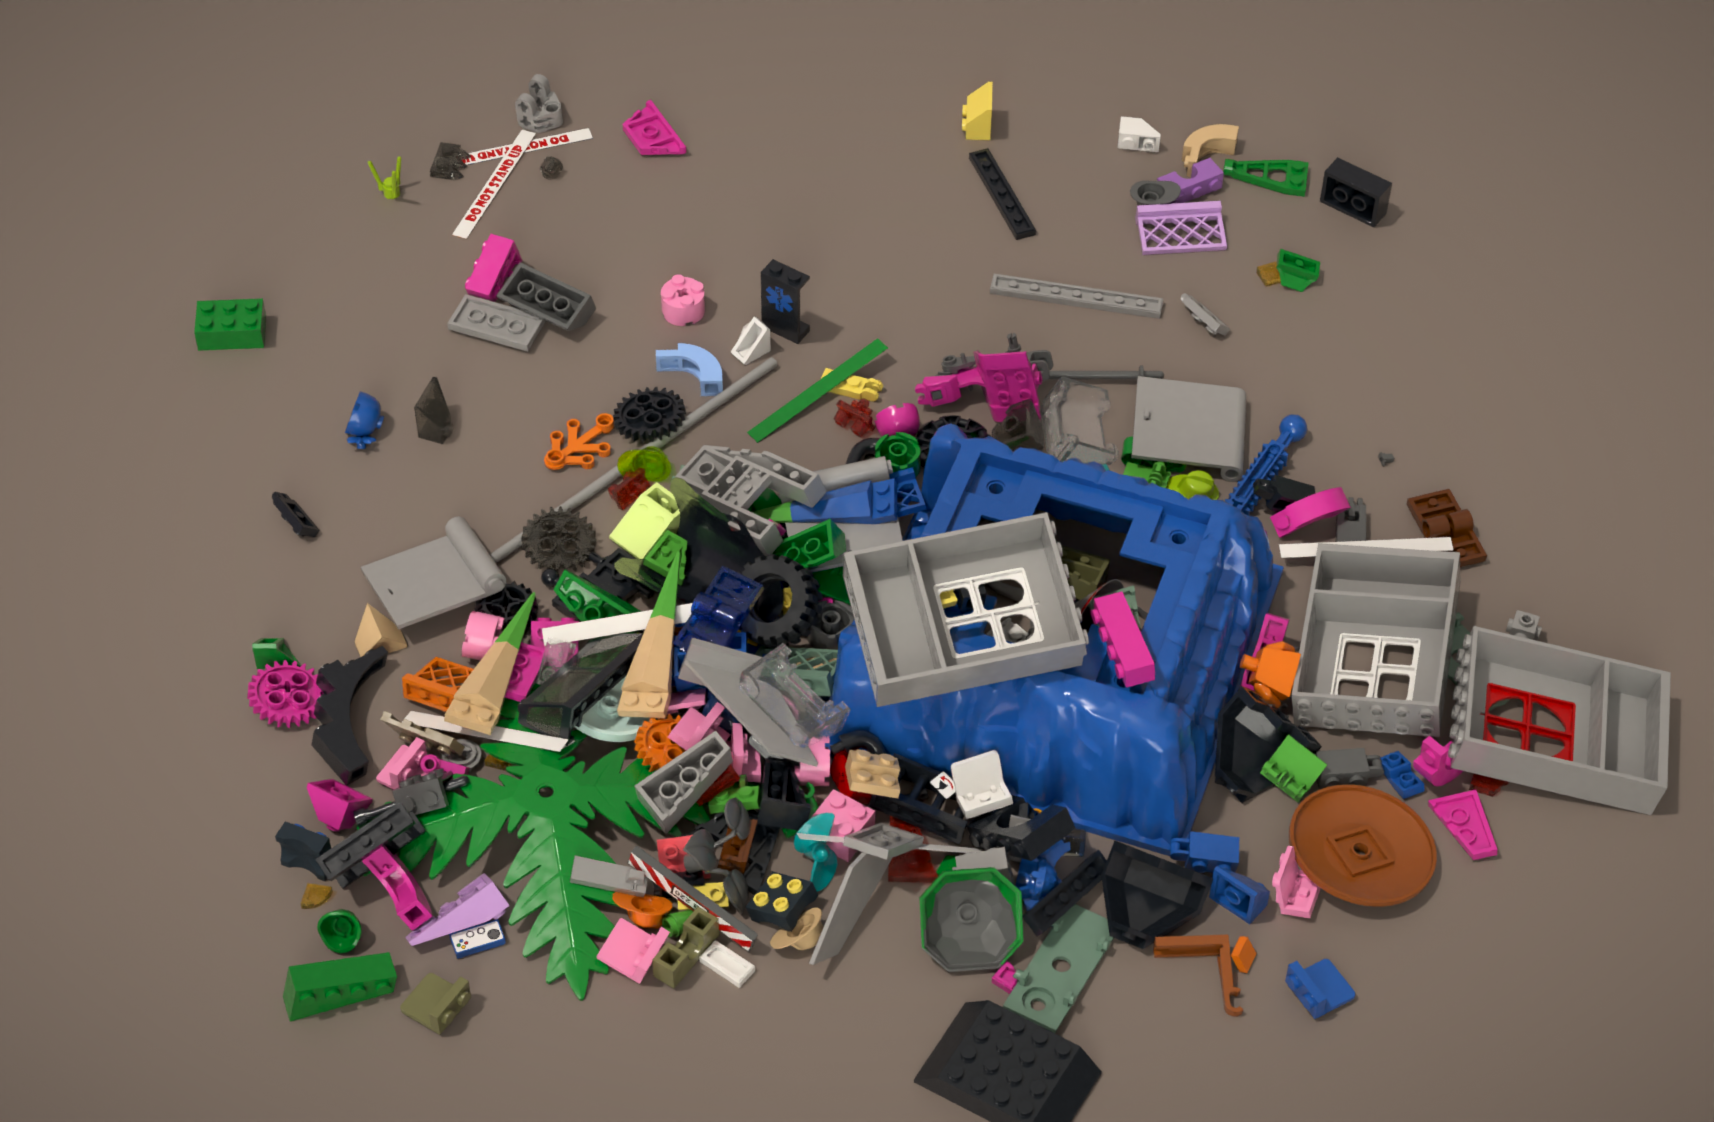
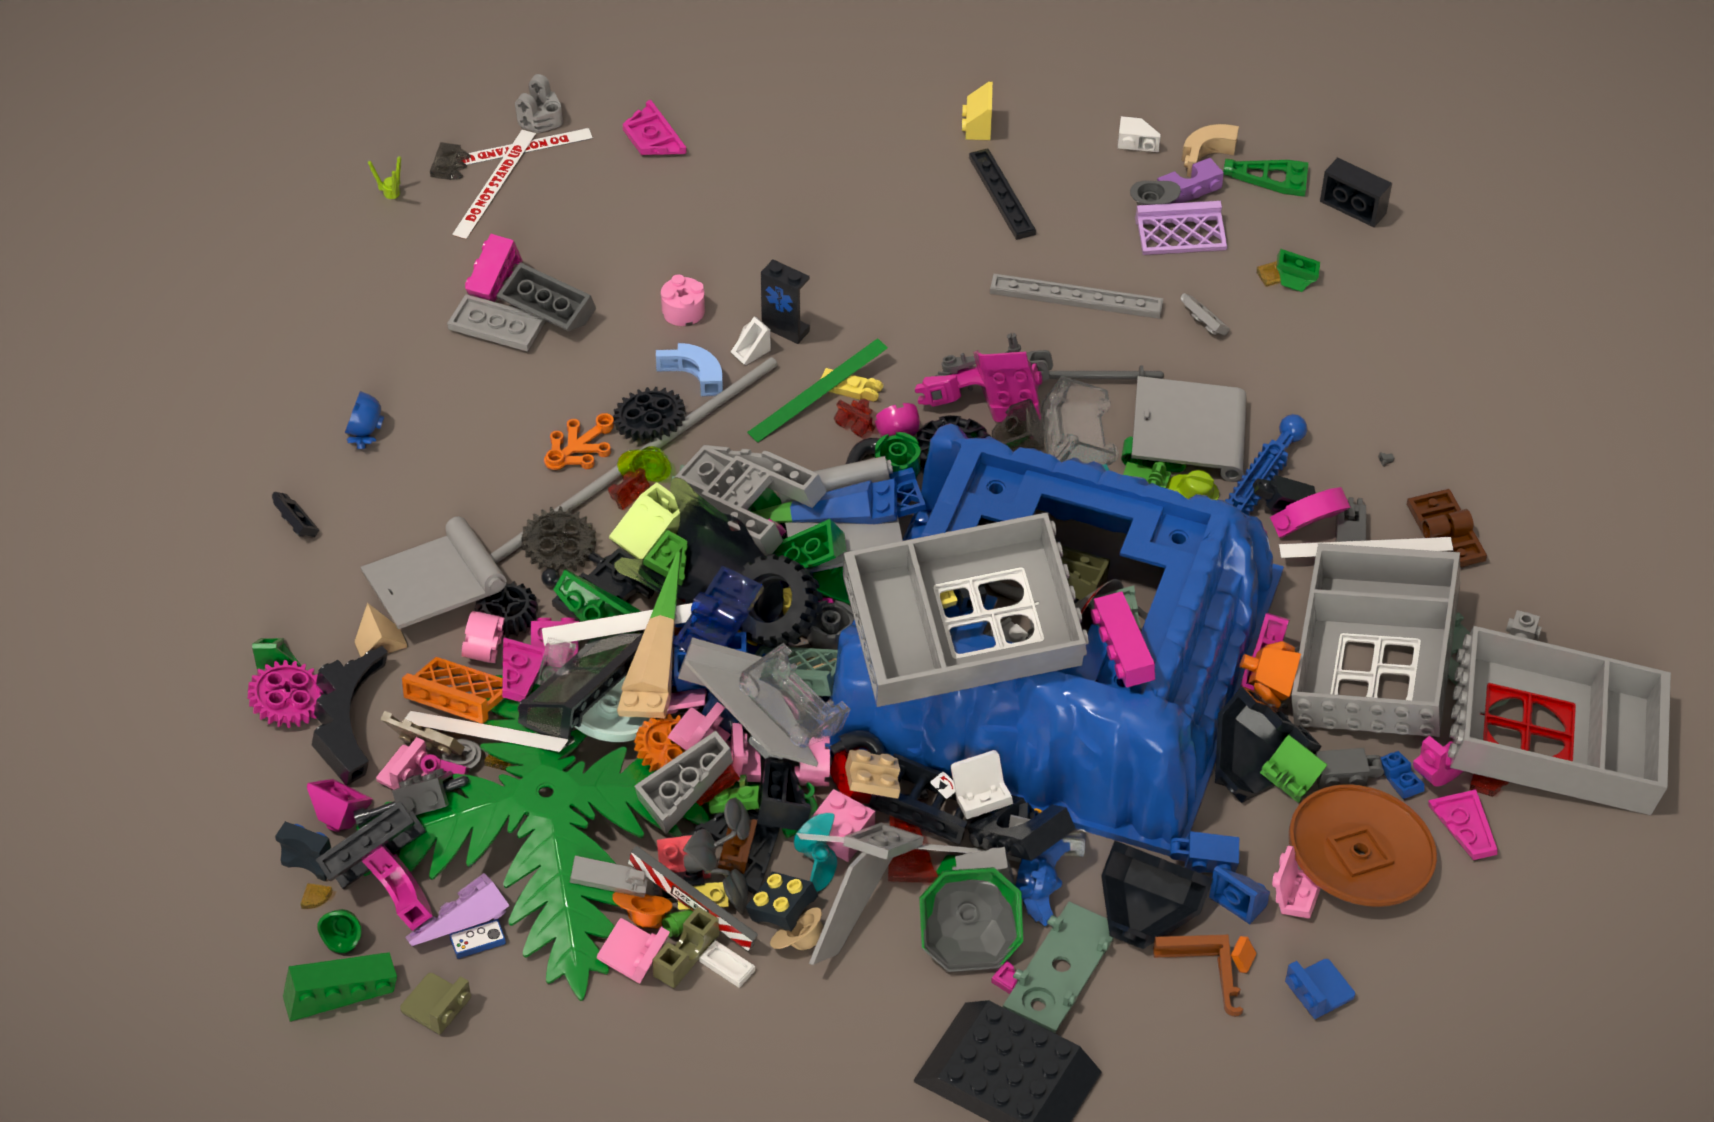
green brick [194,298,266,351] -> none
clear smoke slope [414,377,453,444] -> none
tan plate [444,592,536,735] -> none
clear smoke piece [540,156,563,179] -> none
black plate [1022,850,1107,936] -> none

